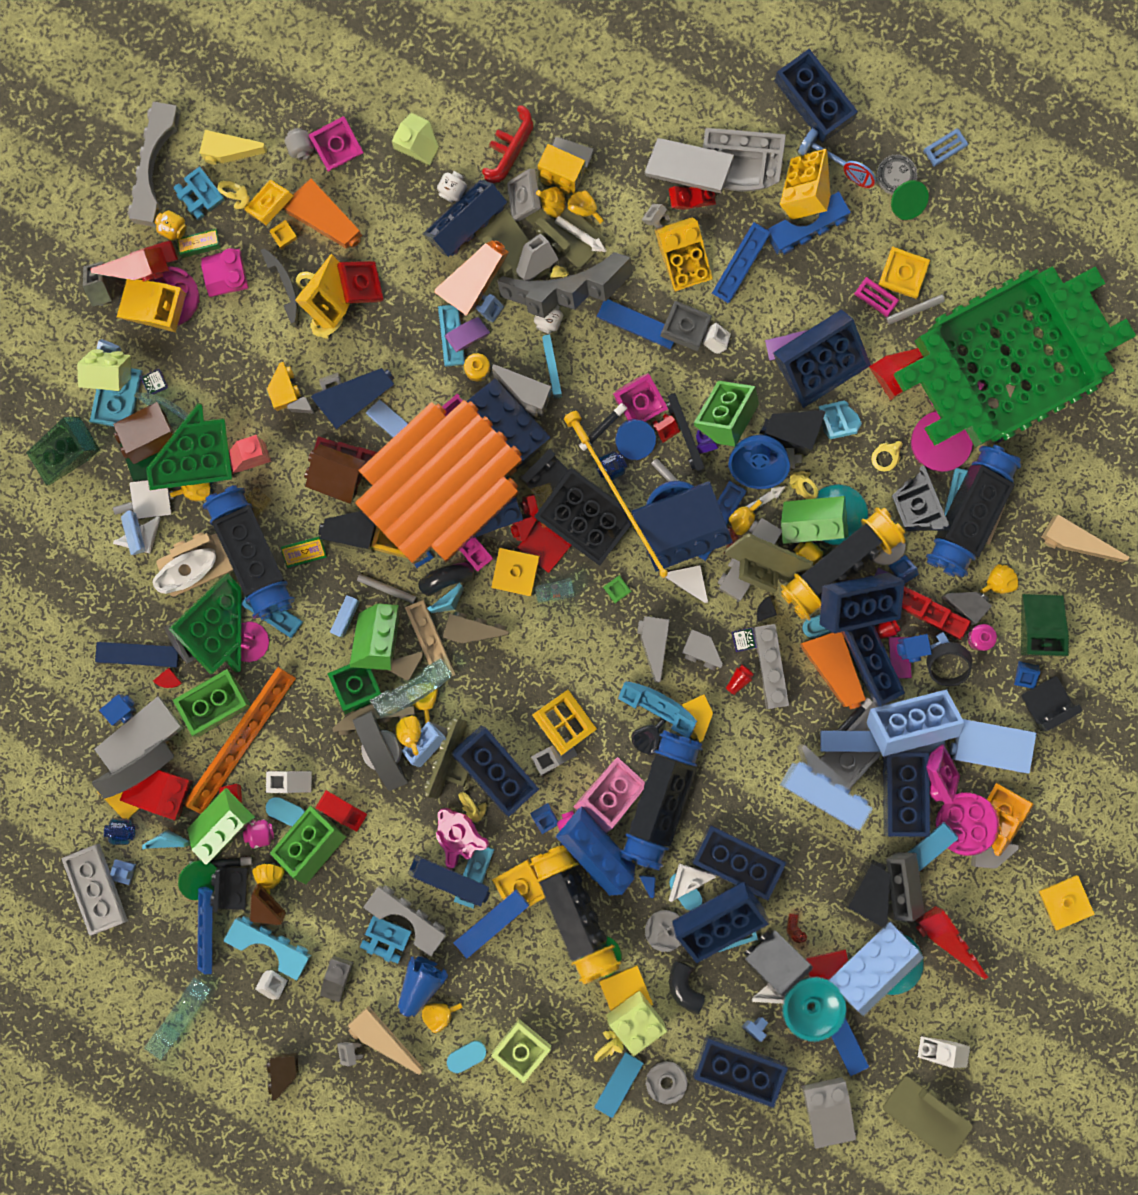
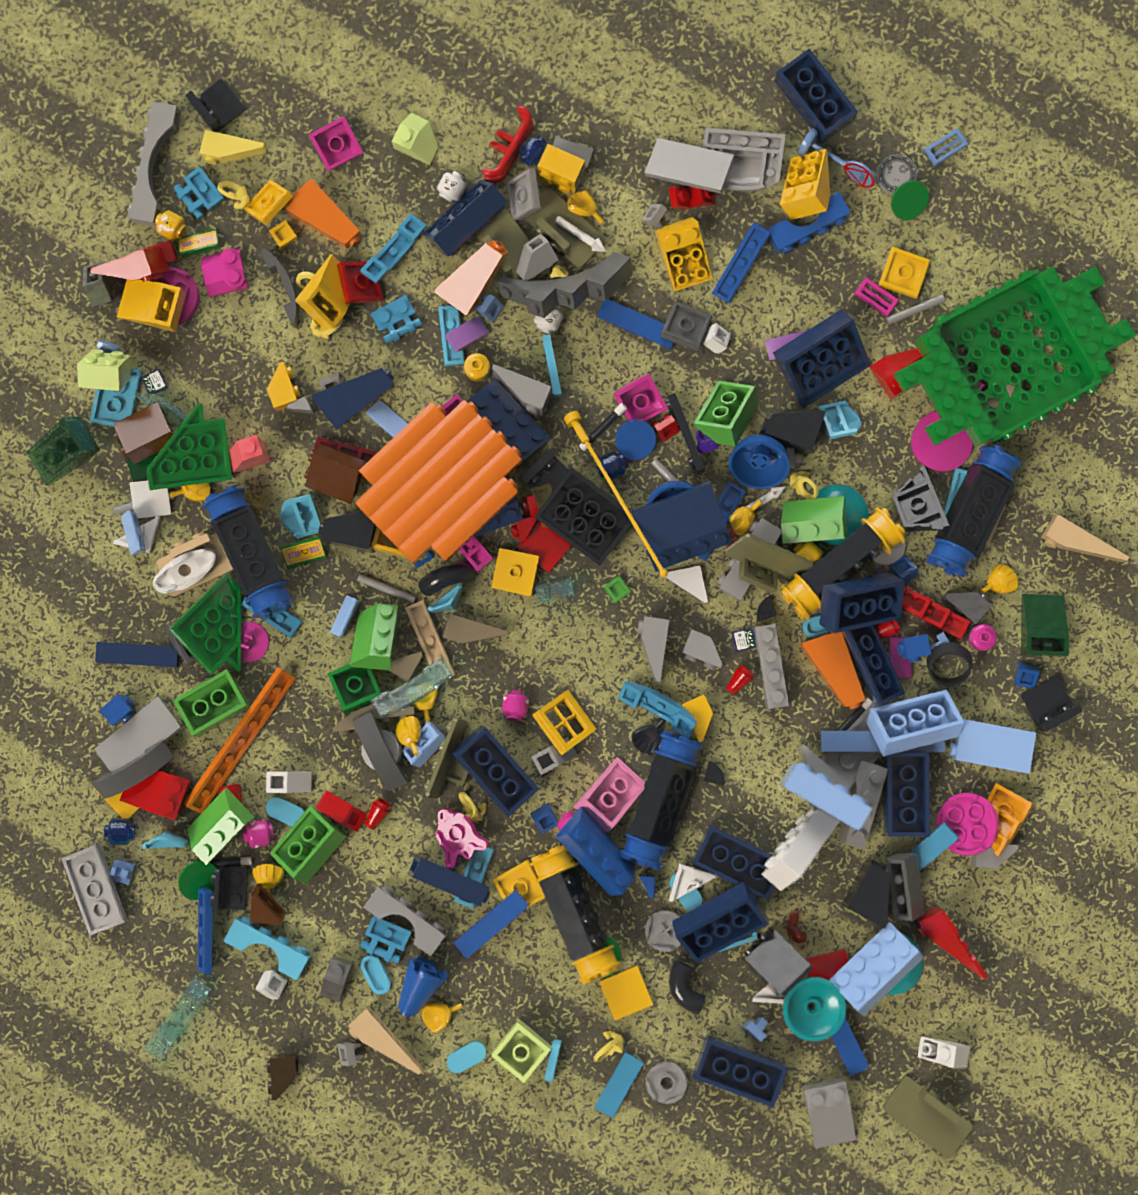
red tile [153,668,183,688] -> none
light grey head [284,128,314,160] -> none
yellow piece [536,187,565,218] -> none
yellowish green brick [606,990,667,1056] -> none
light yellow piece [871,441,903,472] -> none
dark pink slope [927,745,960,804] -> none
yellow plate [1039,875,1095,930] -> none
none -> black bracket [185,79,245,132]
none -> medium azure slope [280,494,321,539]
none -> dark azure slope [360,213,427,284]
none -> medium azure tile [360,955,391,995]
none -> red cone [364,798,391,830]
none -> dark azure plate [371,295,422,344]
none -> dark pink head [501,690,529,722]
none -> clear blue head [519,136,548,167]
none -> medium azure tile [545,1039,562,1083]
none -> black tile [704,761,725,786]
none -> white brick [762,806,840,891]
none -> light grey arch [838,760,888,849]

